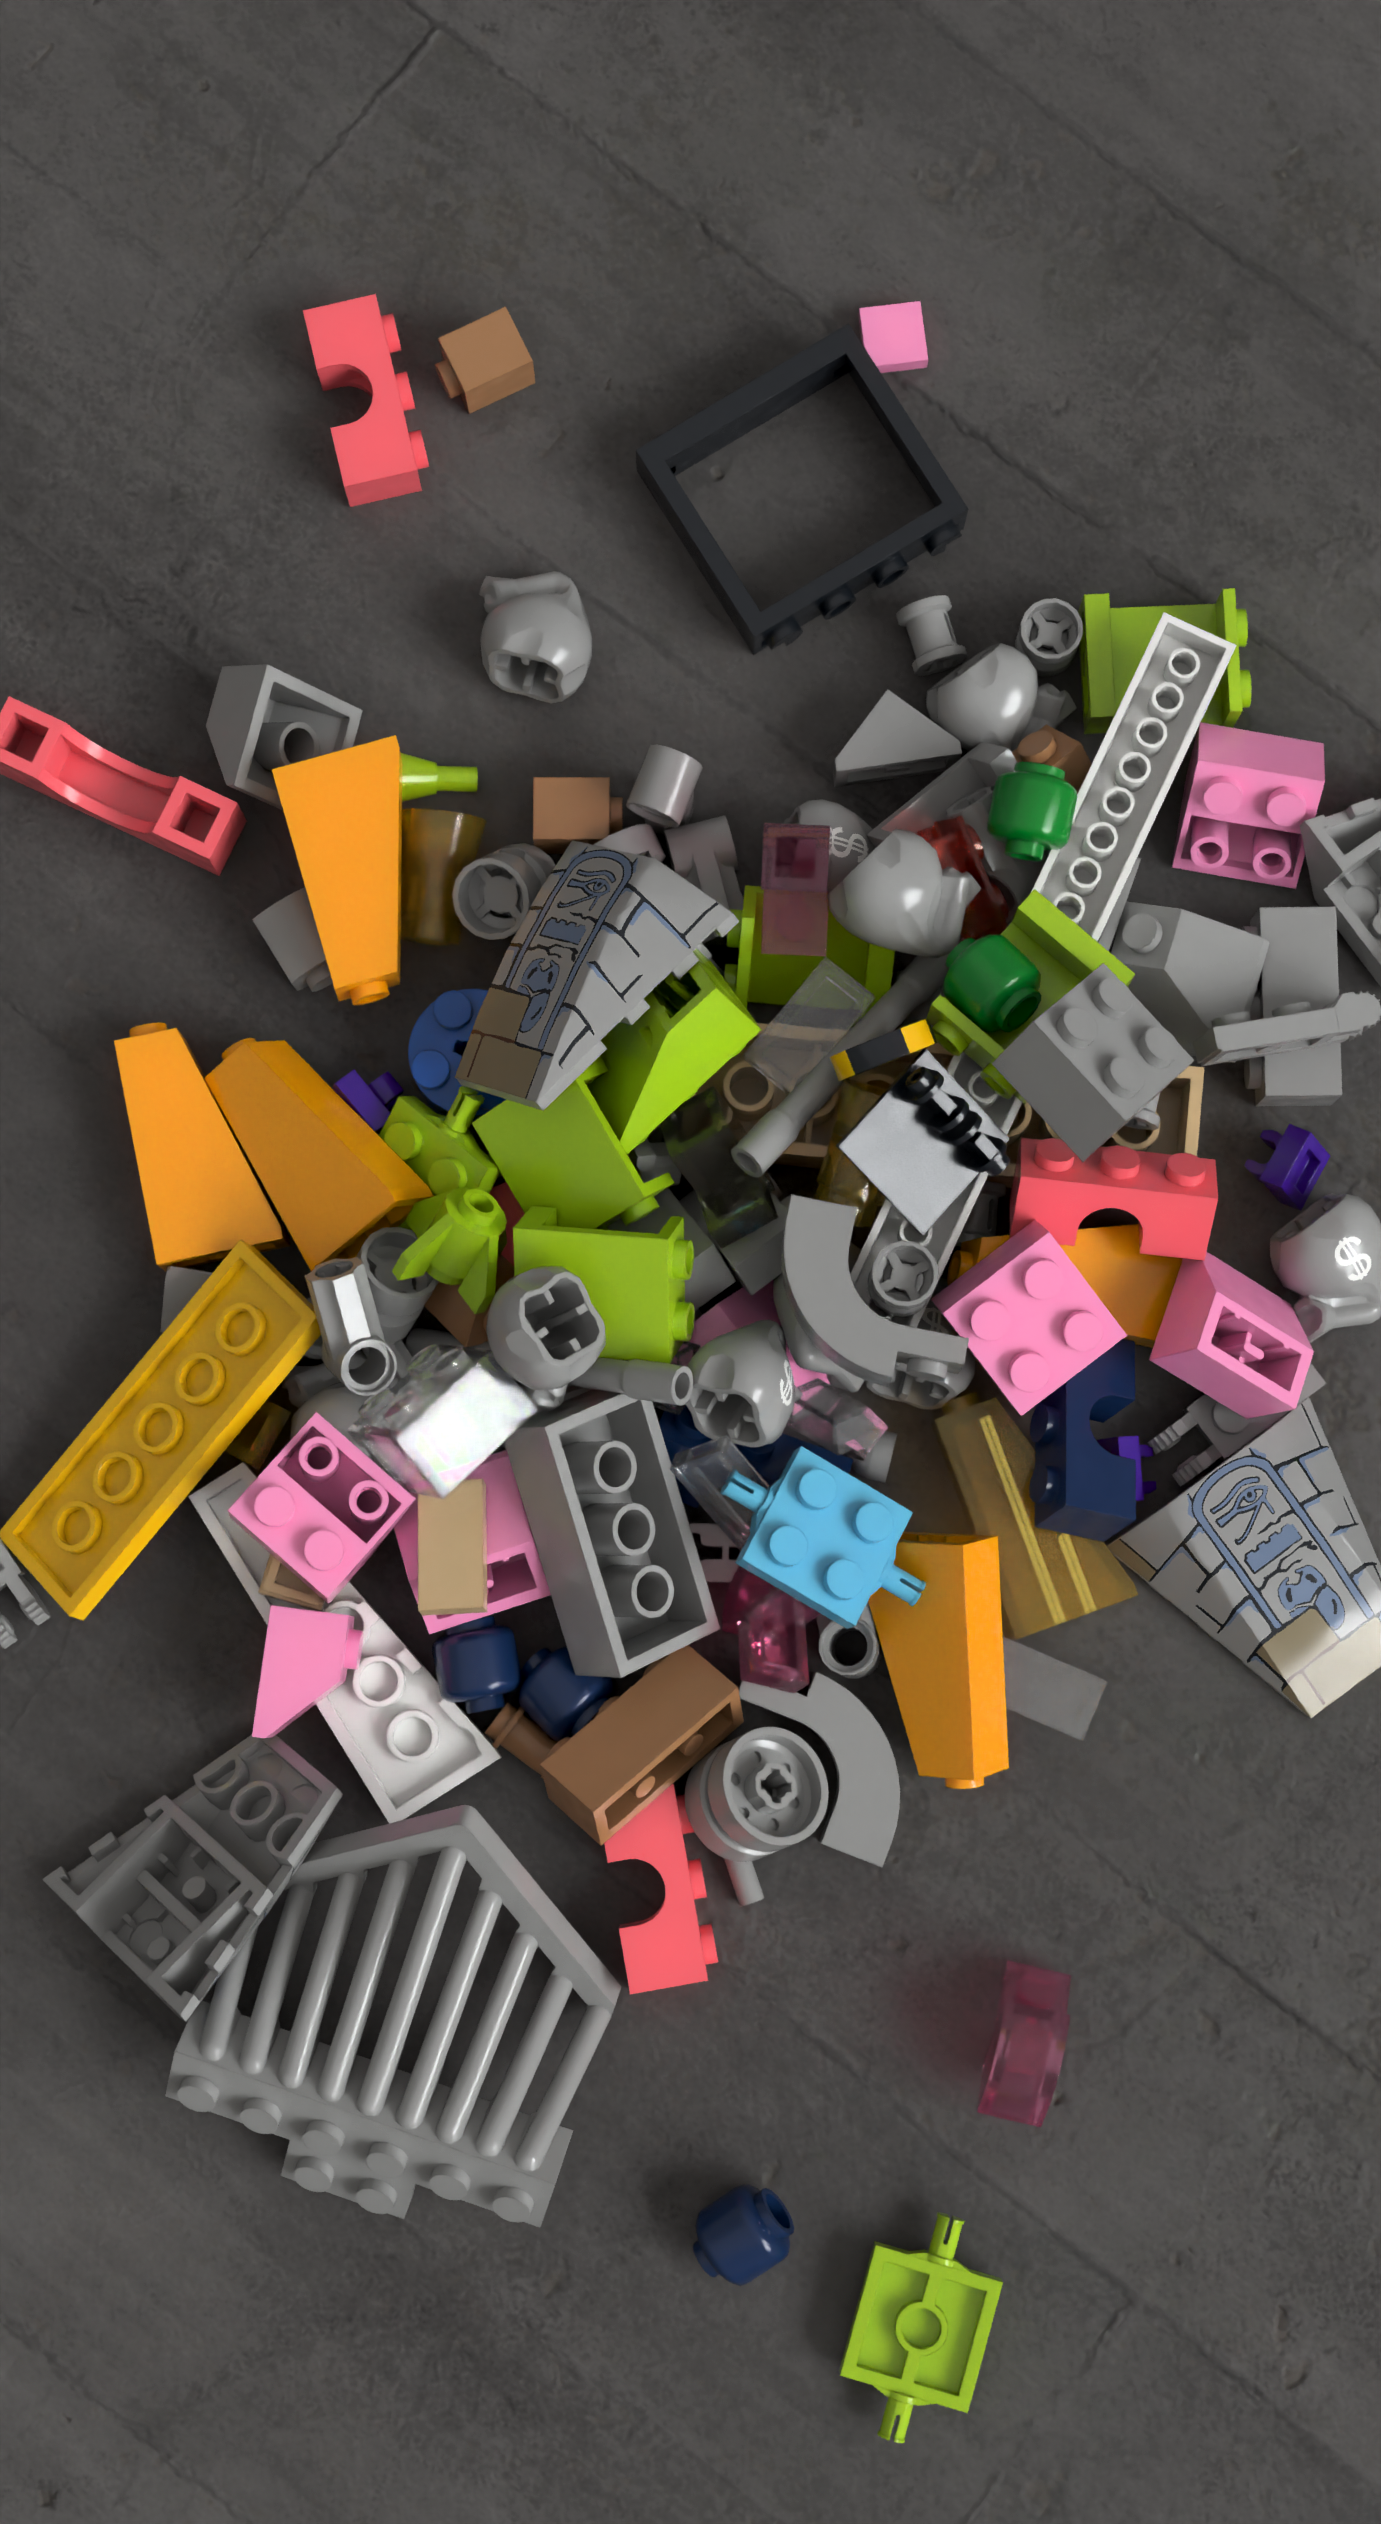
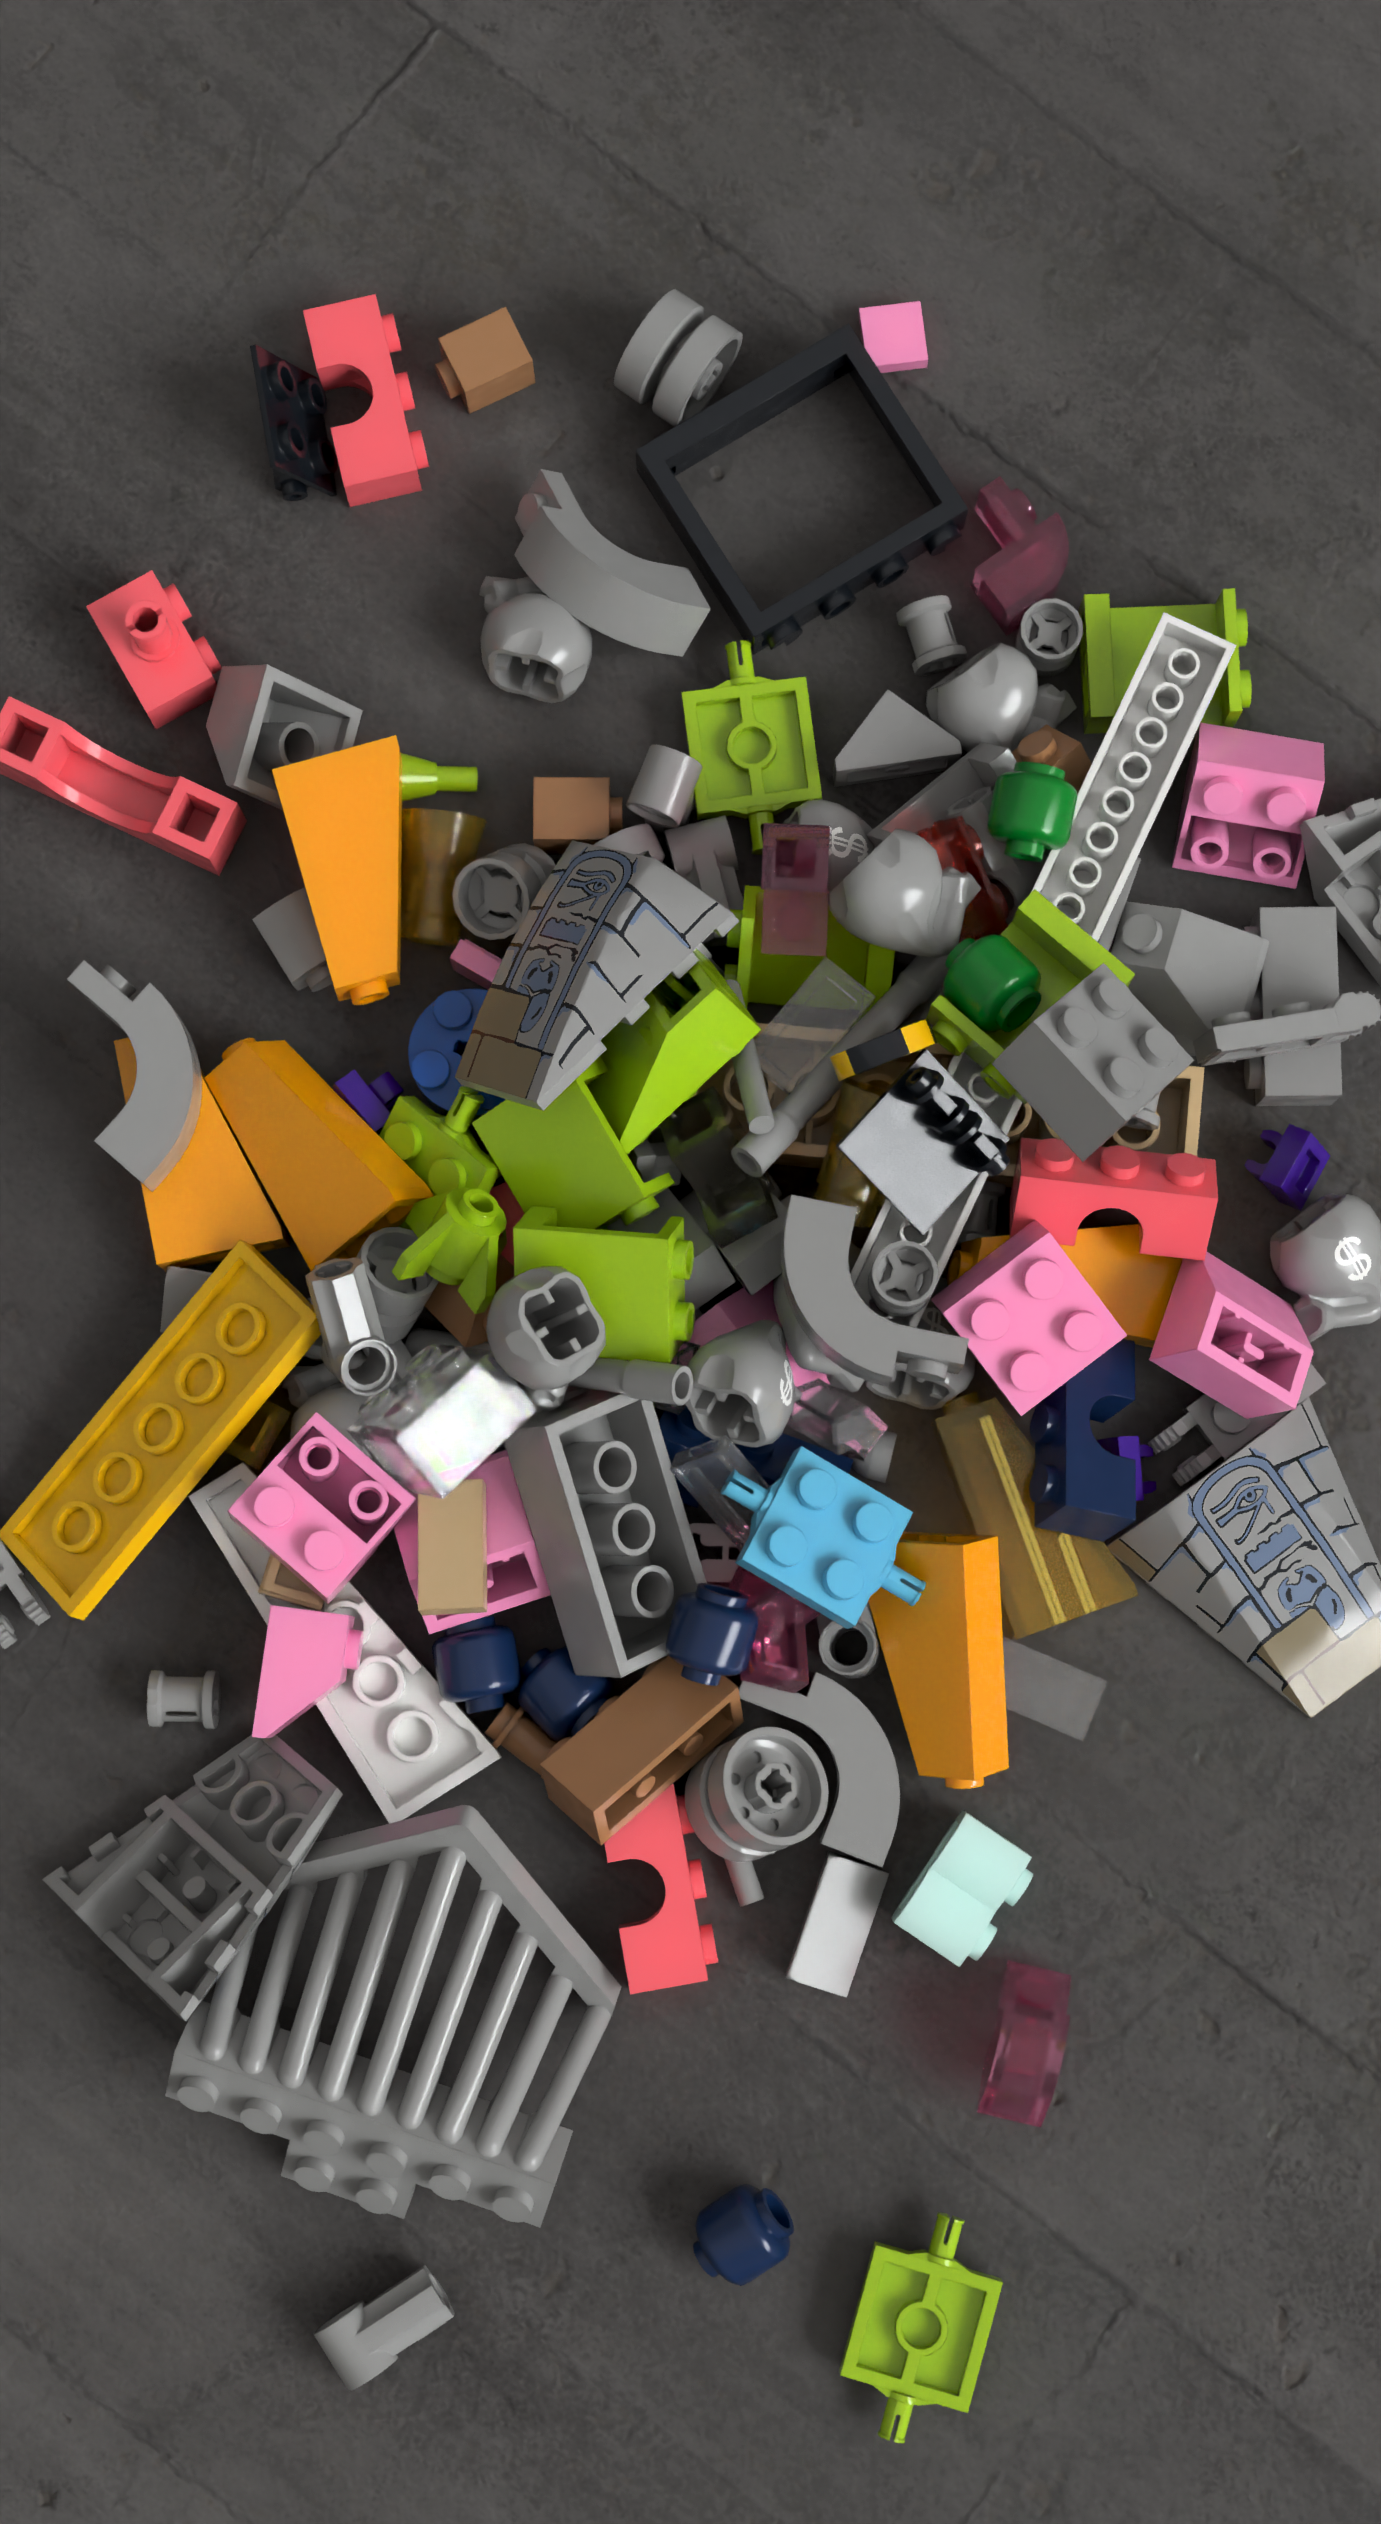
none -> light grey arch [67,960,202,1192]
none -> coral brick [86,570,222,729]
none -> light grey bush [147,1670,221,1729]
none -> black hinge [250,344,337,501]
none -> light grey piece [313,2265,455,2392]
none -> bright pink tile [450,938,502,990]
none -> light grey arch [514,469,711,657]
none -> light grey wheel [614,289,743,427]
none -> dark blue head [666,1583,758,1686]
none -> lime plate [681,640,822,855]
none -> light grey bar [725,980,775,1135]
none -> slope [785,1851,889,1998]
none -> light aqua brick [891,1810,1033,1967]
none -> clear pink brick [970,476,1069,636]

